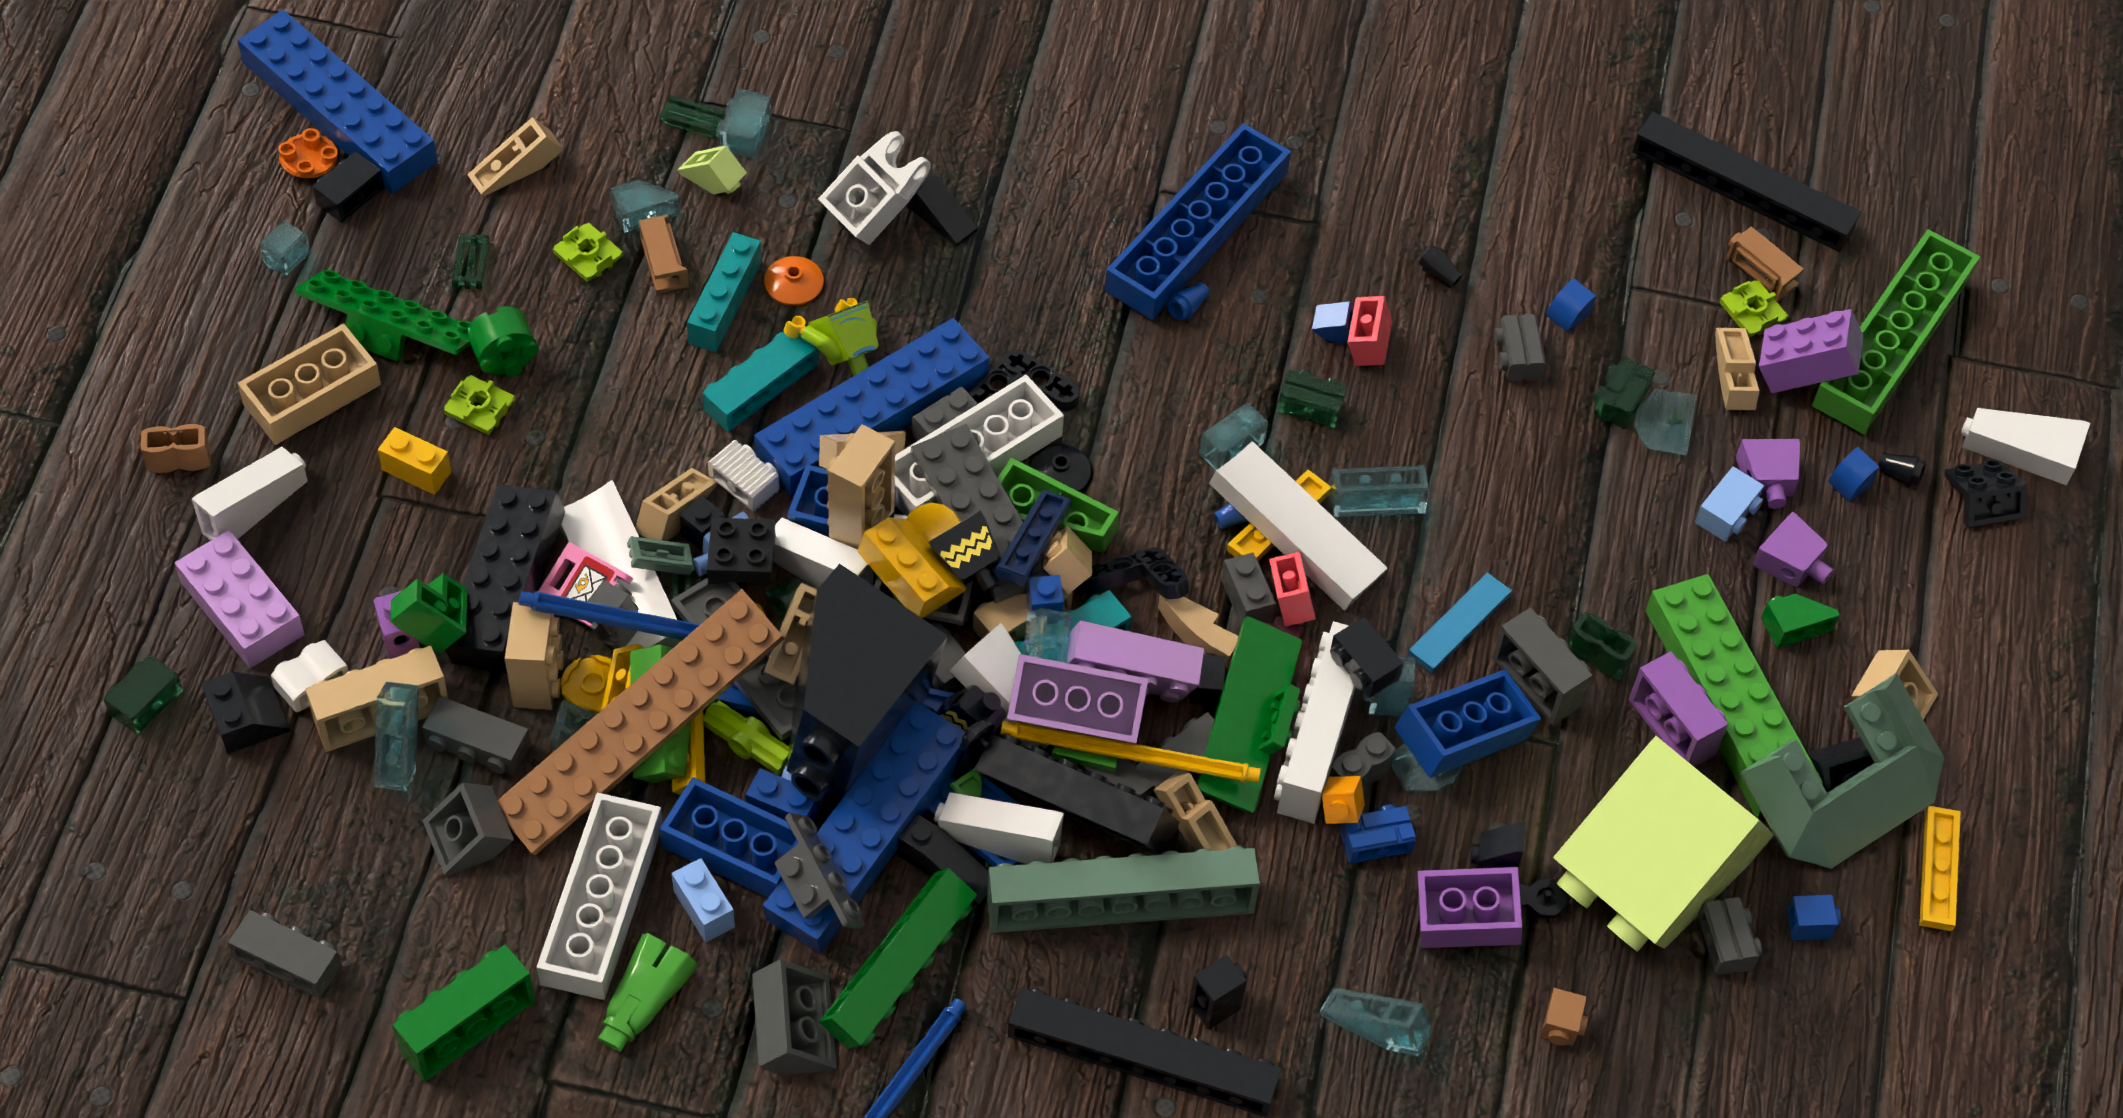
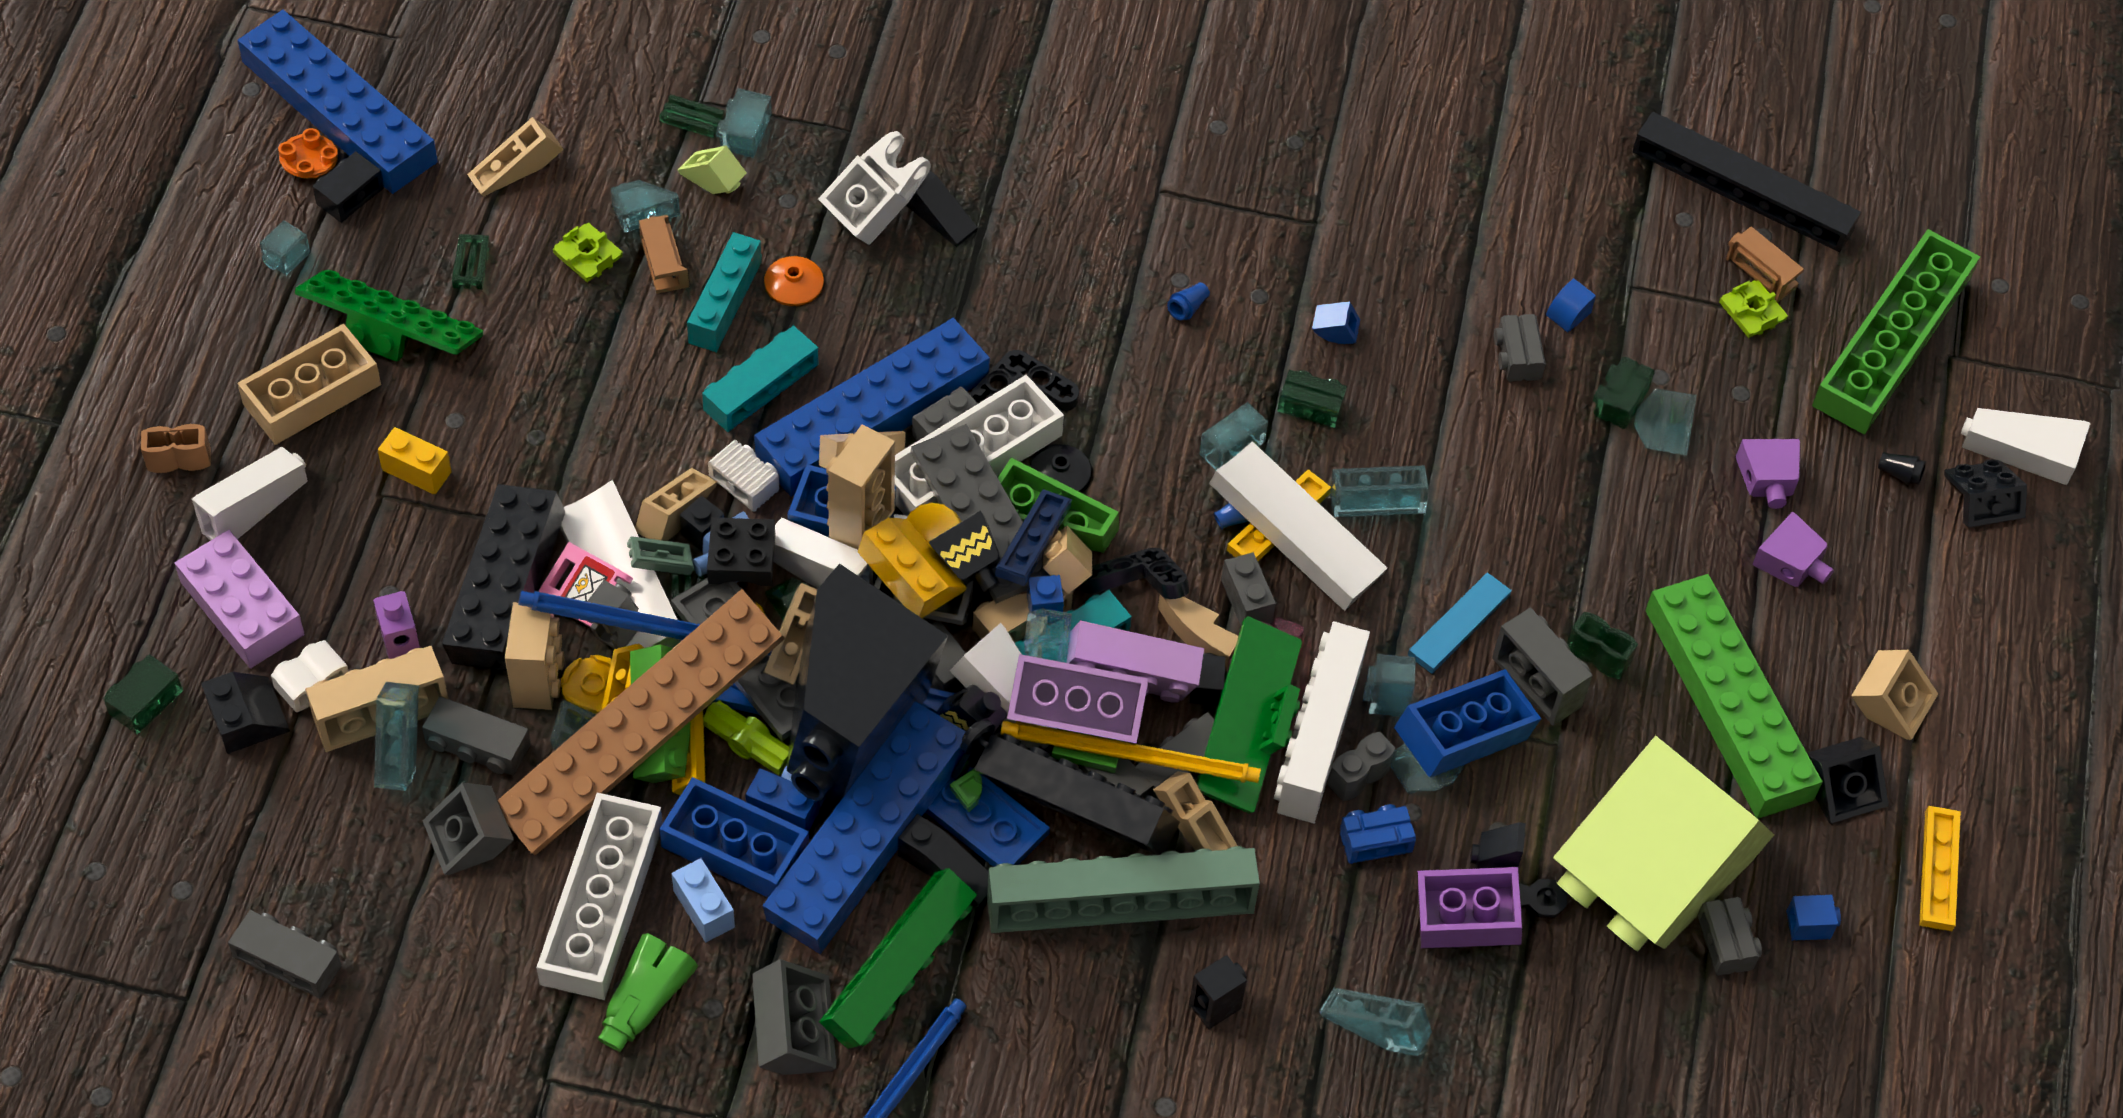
green brick [390,573,467,654] -> none
green brick [392,944,536,1082] -> none
lime piece [444,375,515,435] -> none
green brick [468,306,539,377] -> none
dark grey bracket [774,812,865,929] -> none
lime torso [783,298,879,376] -> none
white slope [934,792,1064,864] -> none
black brick [1007,988,1281,1117] -> none
blue brick [1104,123,1291,321] -> none
coral brick [1269,552,1316,627] -> none
light orange brick [1321,776,1365,824] -> none
black brick [1330,617,1404,698] -> none
coral brick [1347,296,1392,366] -> none
black cone [1418,245,1463,288] -> none
medium nougat brick [1540,988,1588,1046] -> none
medium lavender brick [1629,651,1728,767] -> none
light blue brick [1695,466,1764,542] -> none
tan slope [1715,328,1760,410] -> none
sand green slope [1740,674,1944,869] -> none
medium lavender brick [1759,309,1864,393] -> none
green slope [1761,594,1840,649] -> none
blue brick [1828,447,1880,502] -> none

